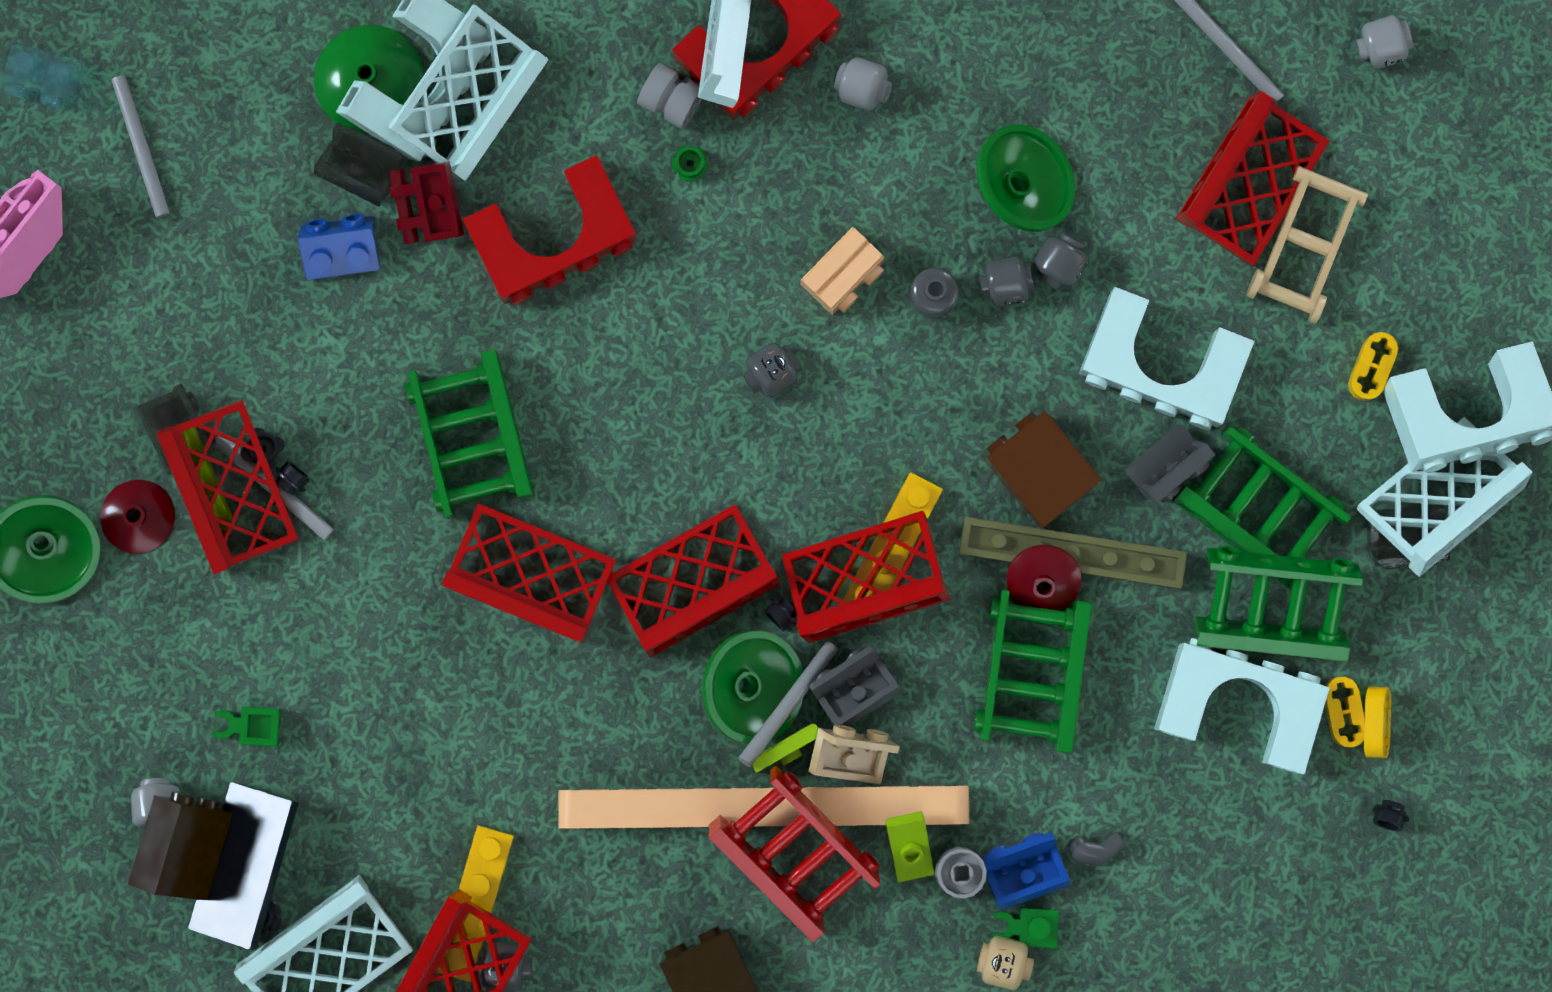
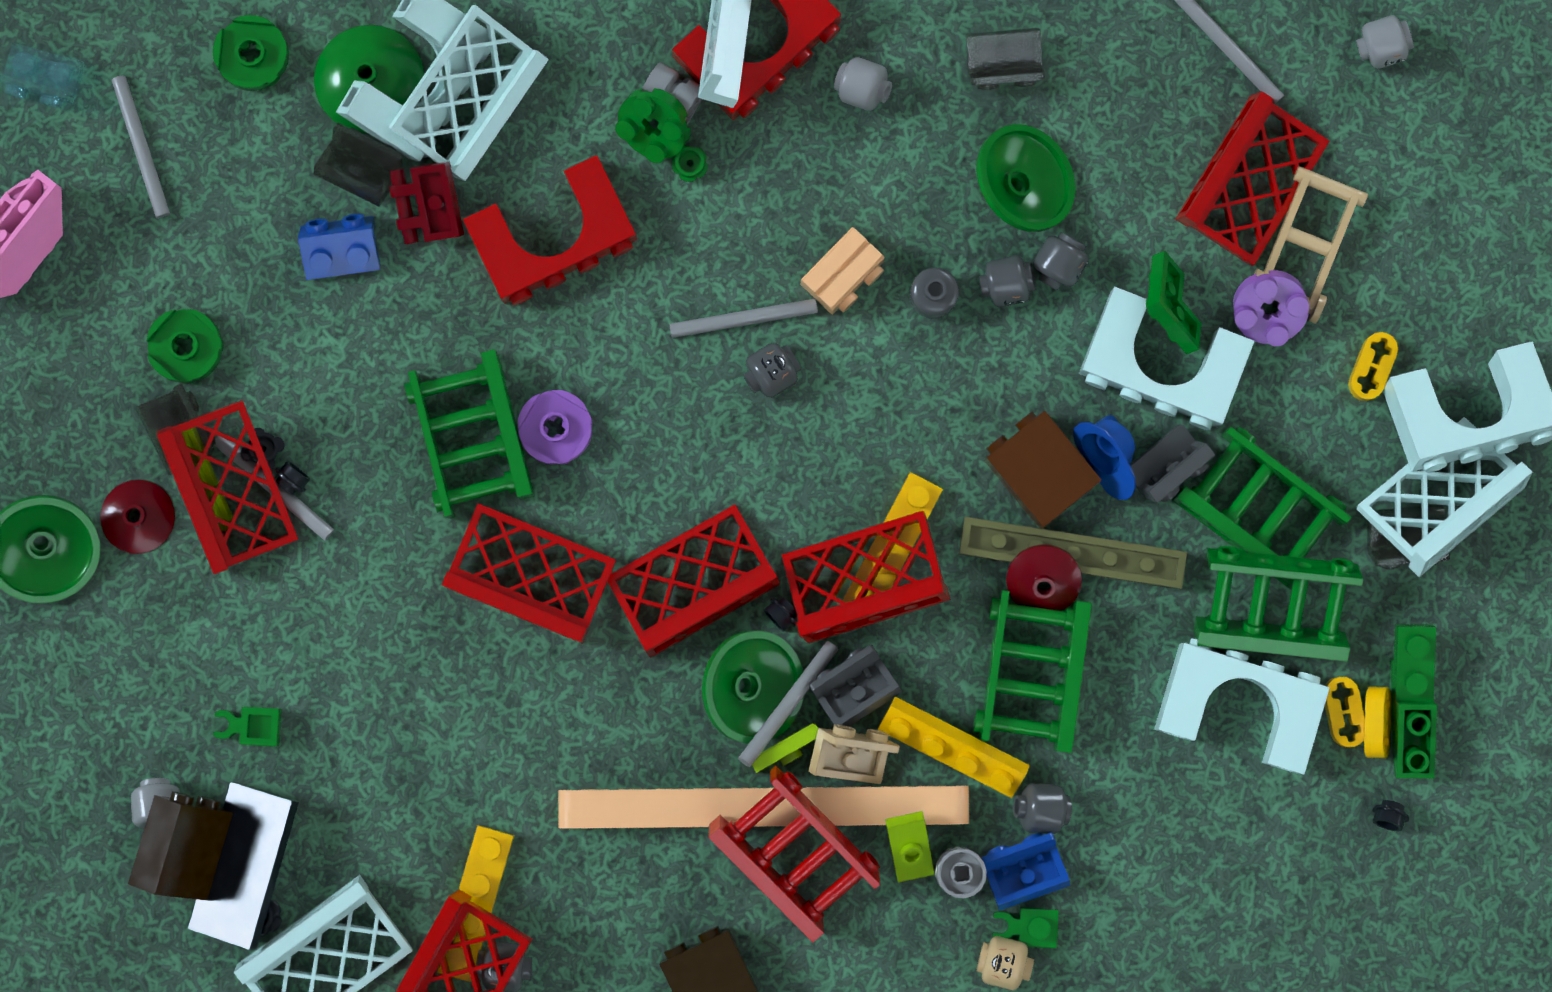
dark grey arm [1068,832,1127,866] -> none
none -> green plate [147,309,224,384]
none -> green plate [213,15,289,91]
none -> medium lavender plate [518,390,592,465]
none -> green plate [615,88,691,163]
none -> light grey bar [669,298,818,338]
none -> yellow plate [878,697,1030,798]
none -> clear smoke bracket [965,28,1045,90]
none -> dark grey head [1013,783,1072,834]
none -> blue piece [1073,415,1136,500]
none -> green plate [1146,251,1202,355]
none -> medium lavender plate [1233,270,1309,346]
none -> green slope [1390,624,1437,779]

